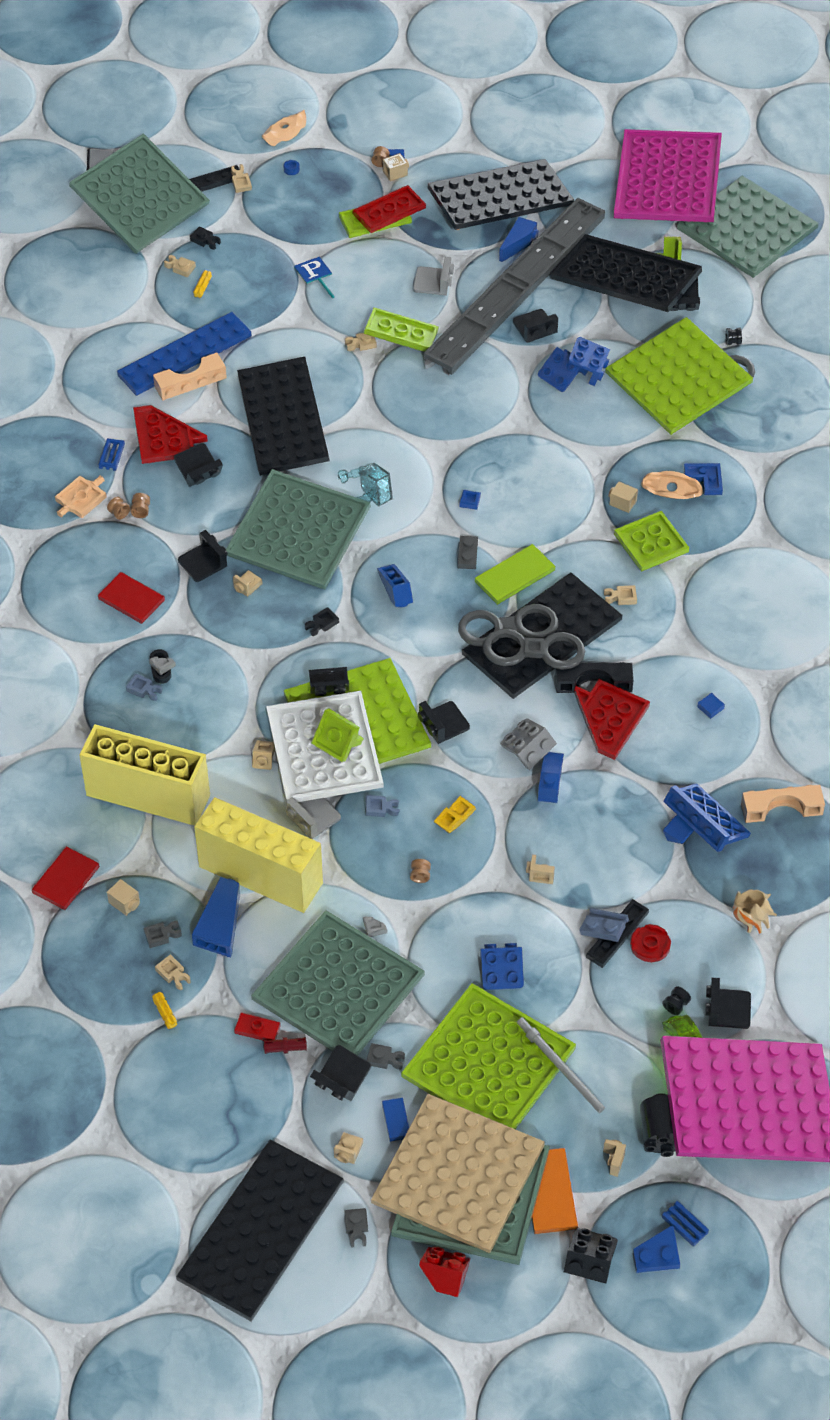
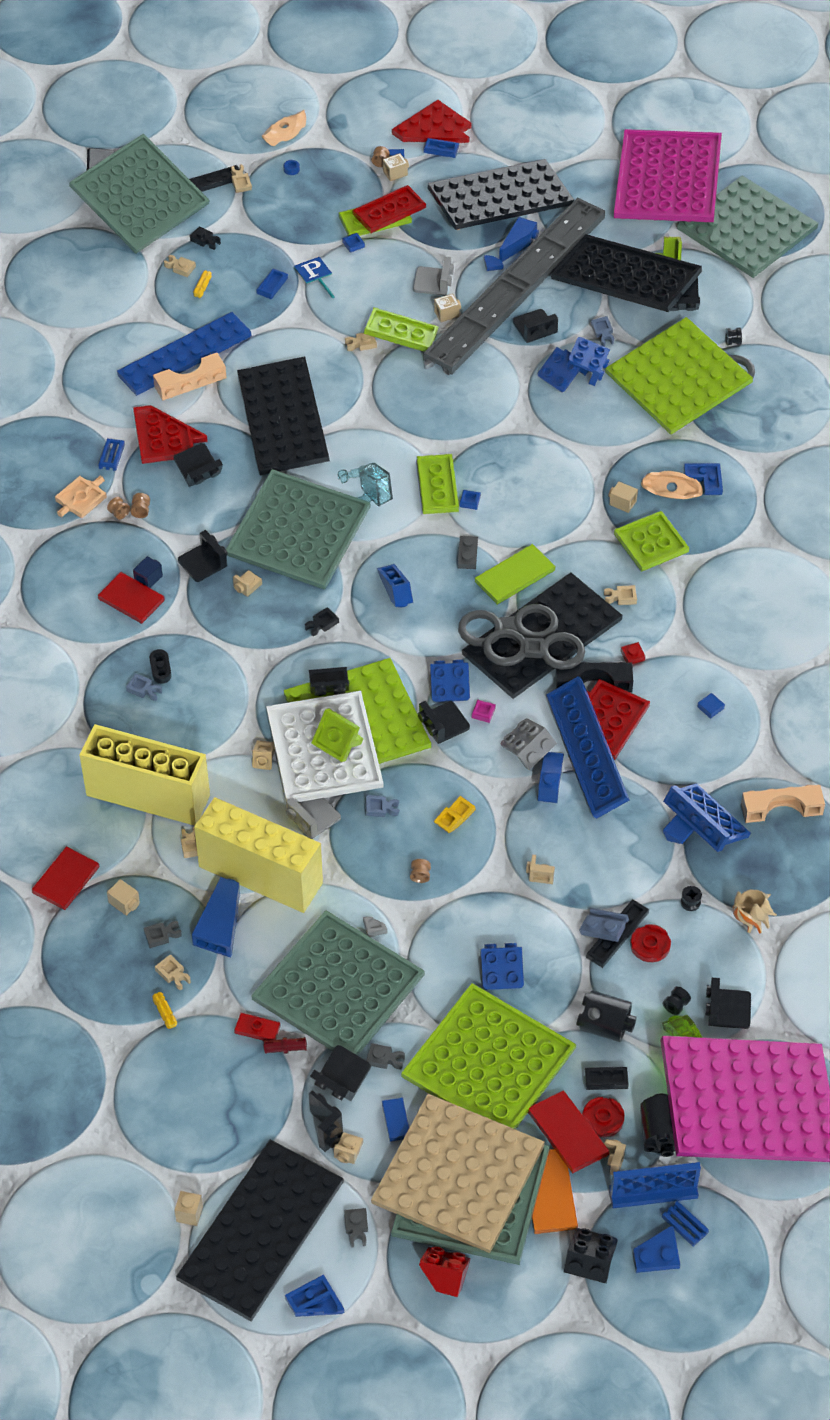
light grey tile [149,657,176,675] -> none
light grey bar [517,1017,605,1113] -> none
none -> dark blue brick [133,556,163,588]
none -> tan brick [174,1191,203,1226]
none -> tan plate [181,827,198,858]
none -> blue tile [256,269,288,299]
none -> blue wing [285,1274,345,1317]
none -> black bracket [309,1090,343,1152]
none -> blue tile [342,233,365,253]
none -> red wing [392,100,472,143]
none -> lime tile [417,454,459,514]
none -> blue tile [424,138,459,158]
none -> blue bracket [430,660,470,702]
none -> tan brick [434,294,461,322]
none -> dark pink tile [472,700,496,723]
none -> blue tile [484,255,504,271]
none -> red tile [528,1090,609,1174]
none -> blue plate [546,676,630,819]
none -> black cylinder [576,990,637,1042]
none -> red tile [582,1097,625,1137]
none -> black plate [585,1067,629,1090]
none -> sand blue plate [591,316,614,347]
none -> blue fence [609,1162,701,1209]
none -> red plate [621,642,646,664]
none -> black wheel [681,886,702,911]

